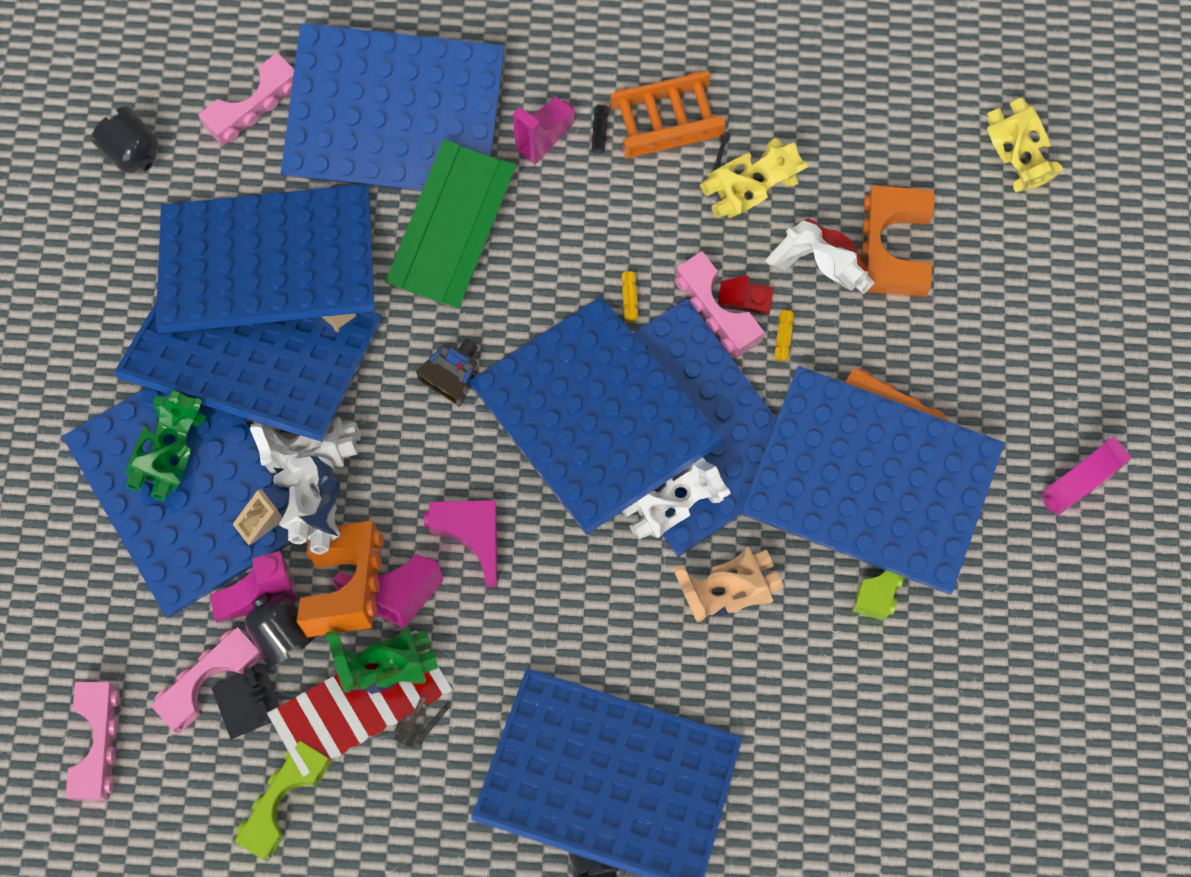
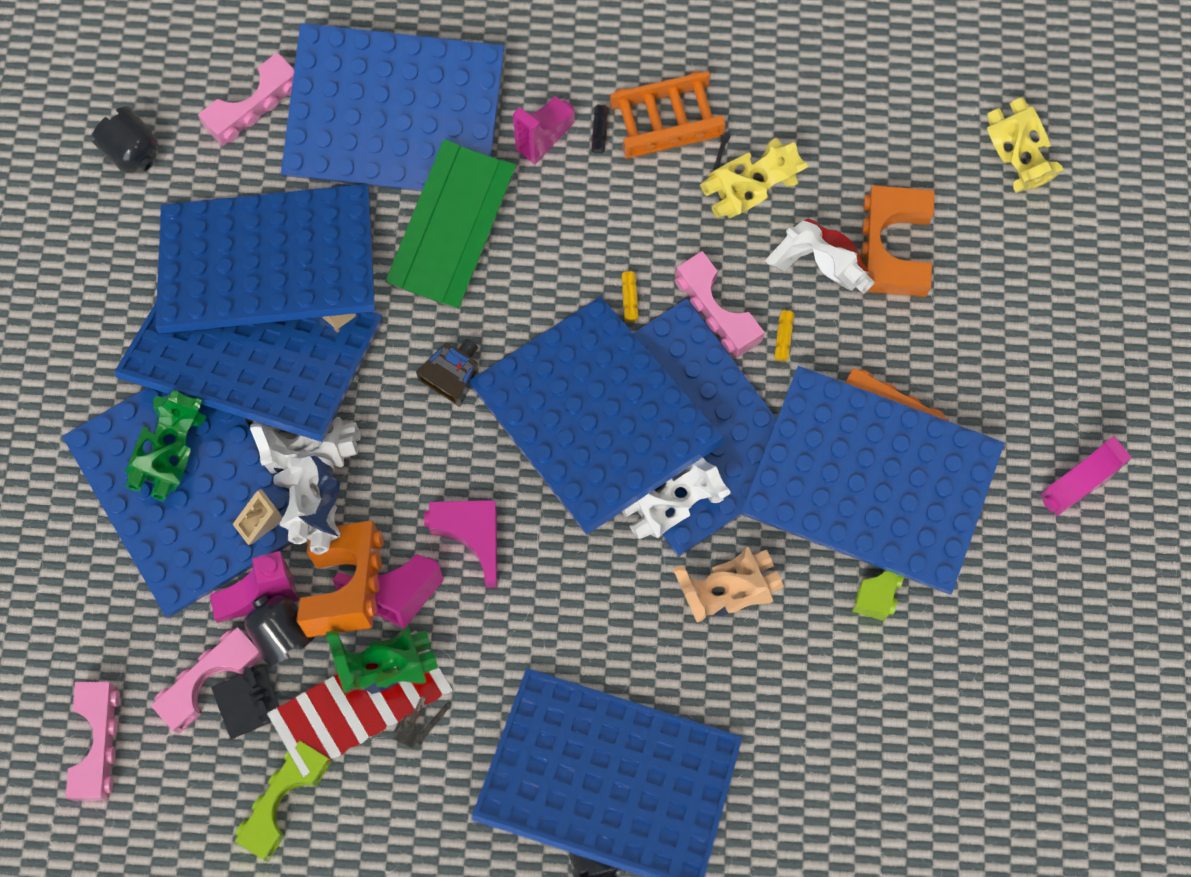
red slope [718,275,773,315] -> none

